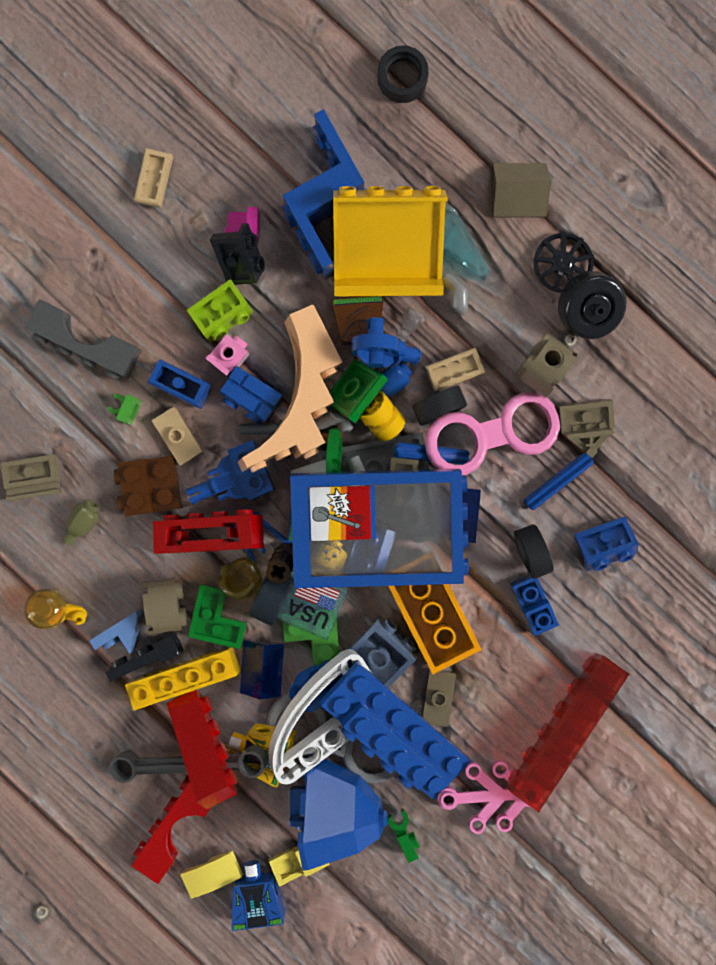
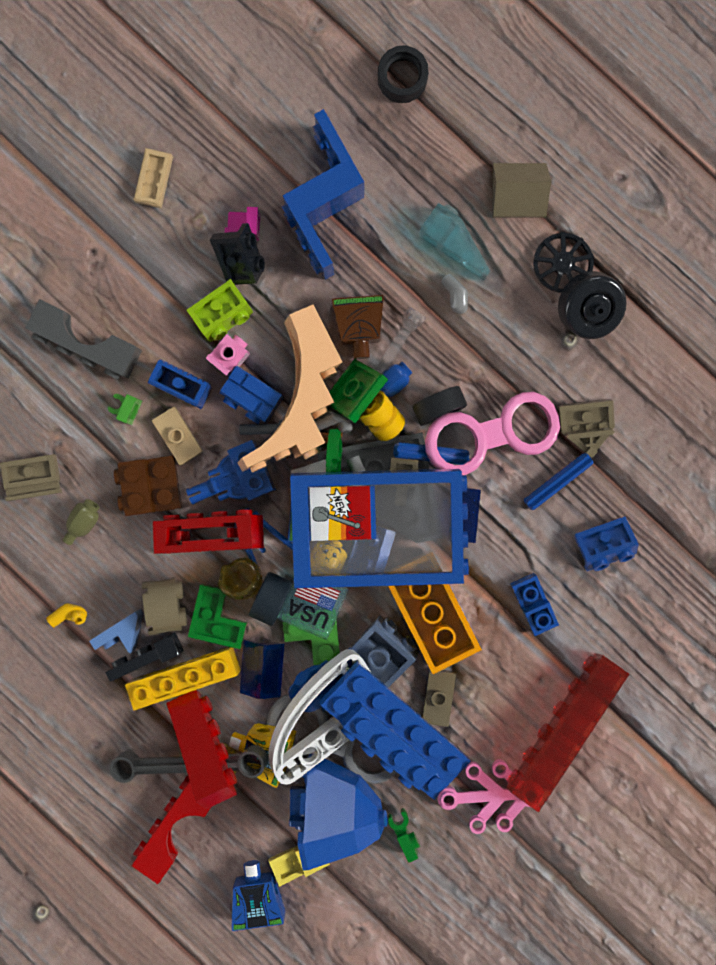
clear yellow hair [24,589,66,630] -> none
light yellow slope [180,850,243,899] -> none
dark brown axle [266,542,293,584] -> none
yellow panel [333,186,448,296] -> none
blue pin [352,317,421,368] -> none
tan plate [425,348,485,393] -> none
dark tan brick [514,333,578,398] -> none
black tyre [514,524,554,579] -> none

